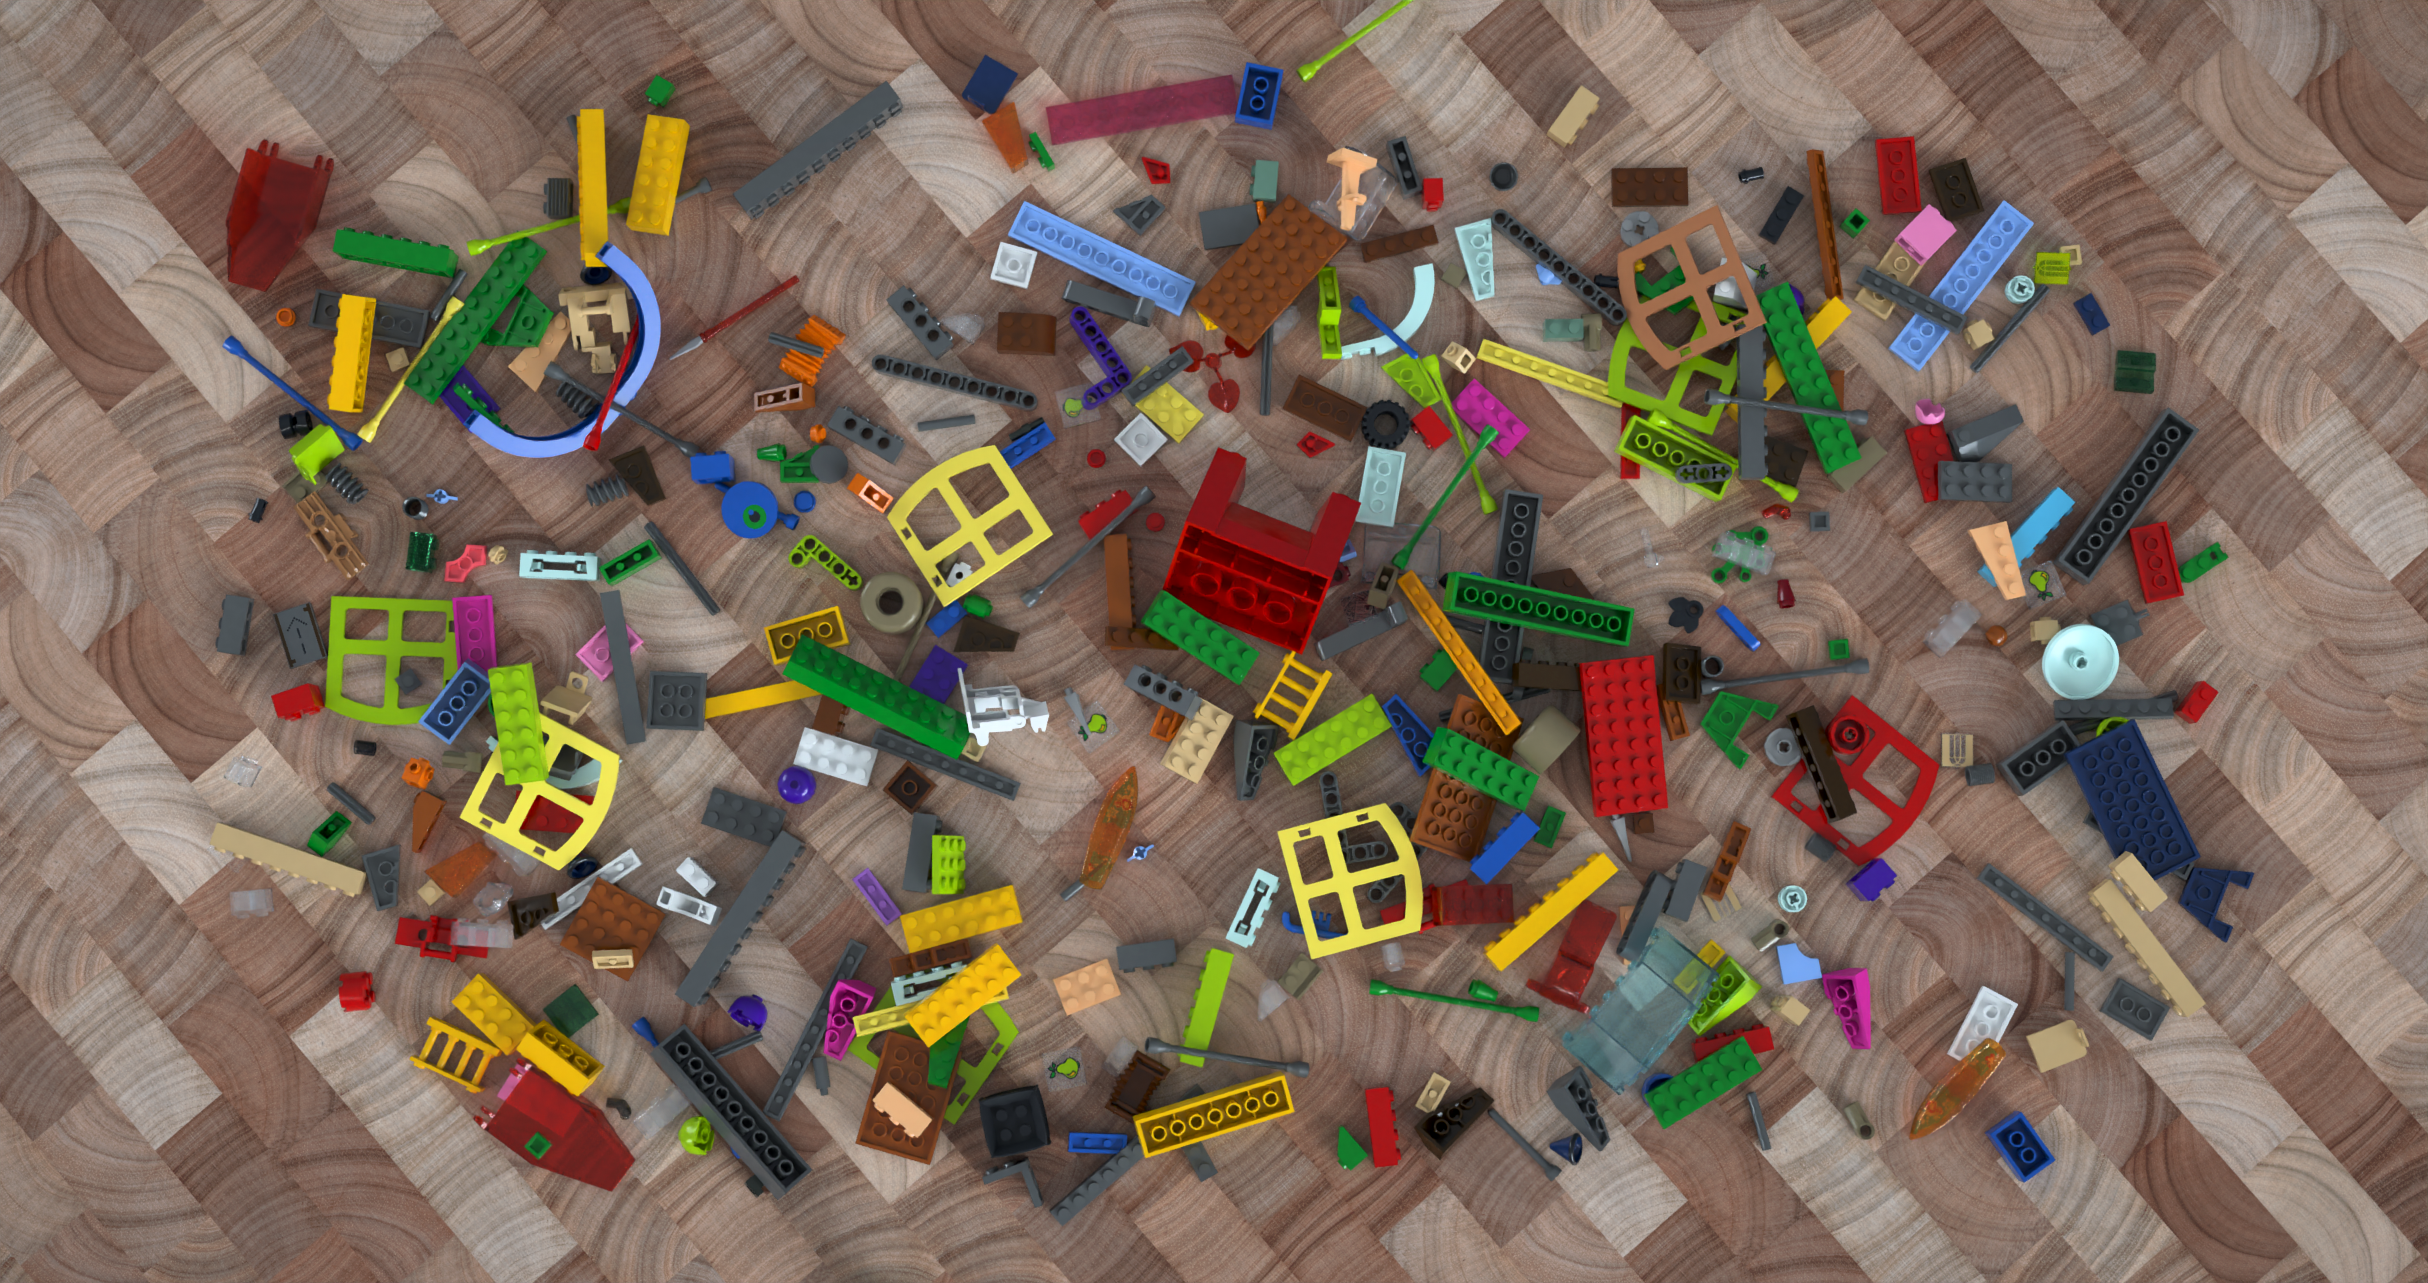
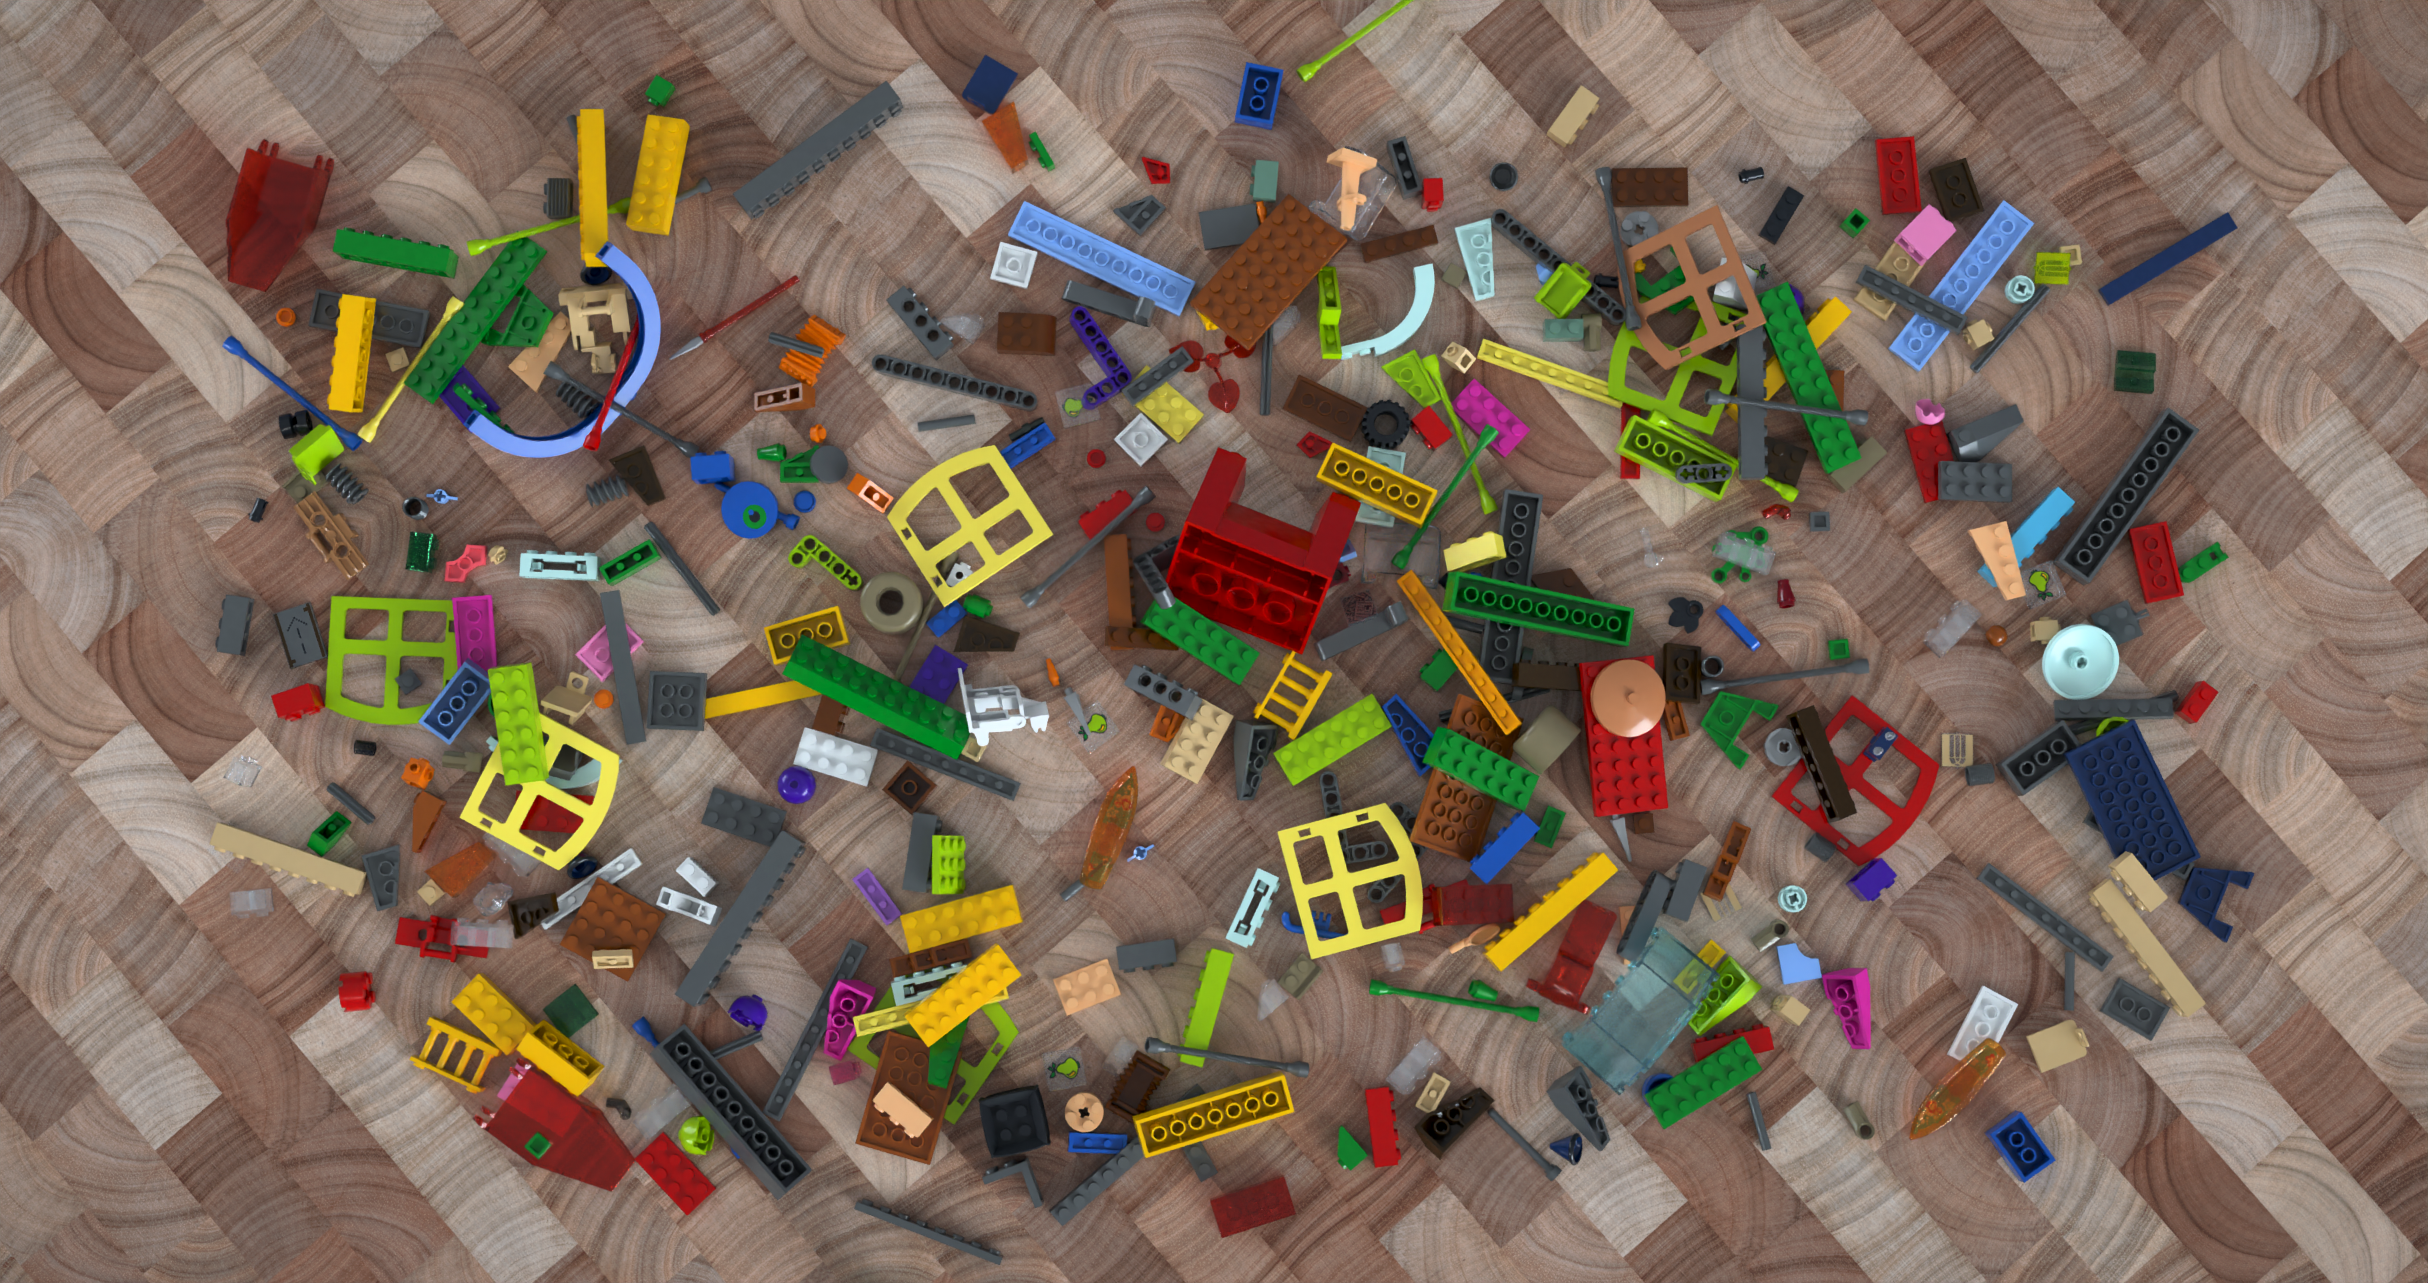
dark grey piece [429,269,468,322] -> none
pearl dark grey piece [744,1175,765,1198] -> none
dark grey cylinder [812,1056,831,1096] -> none
dark grey brick [827,406,906,466] -> none
clear pink plate [1046,74,1238,146] -> none
blue piece [1349,296,1419,359] -> none
dark tan brick [1367,562,1399,609] -> none
dark orange plate [1806,149,1844,300] -> none
red brick [1827,715,1870,755] -> none
dark blue plate [2073,293,2110,336] -> none
none -> orange plate [594,689,614,709]
none -> red plate [635,1132,716,1216]
none -> clear pink brick [829,1058,862,1085]
none -> dark grey plate [854,1198,1003,1265]
none -> orange piece [1046,658,1060,687]
none -> light nougat brick [1065,1092,1104,1132]
none -> dark grey beam [1133,535,1181,609]
none -> clear red brick [1210,1175,1296,1238]
none -> yellow brick [1316,443,1438,529]
none -> clear brick [1385,1036,1442,1096]
none -> light yellow brick [1443,531,1506,573]
none -> light nougat piece [1448,923,1500,954]
none -> lime piece [1534,262,1591,319]
none -> nougat dish [1590,660,1666,737]
none -> dark grey hose [1595,167,1642,331]
none -> dark blue piece [1863,727,1898,762]
none -> dark blue tile [2098,212,2238,306]

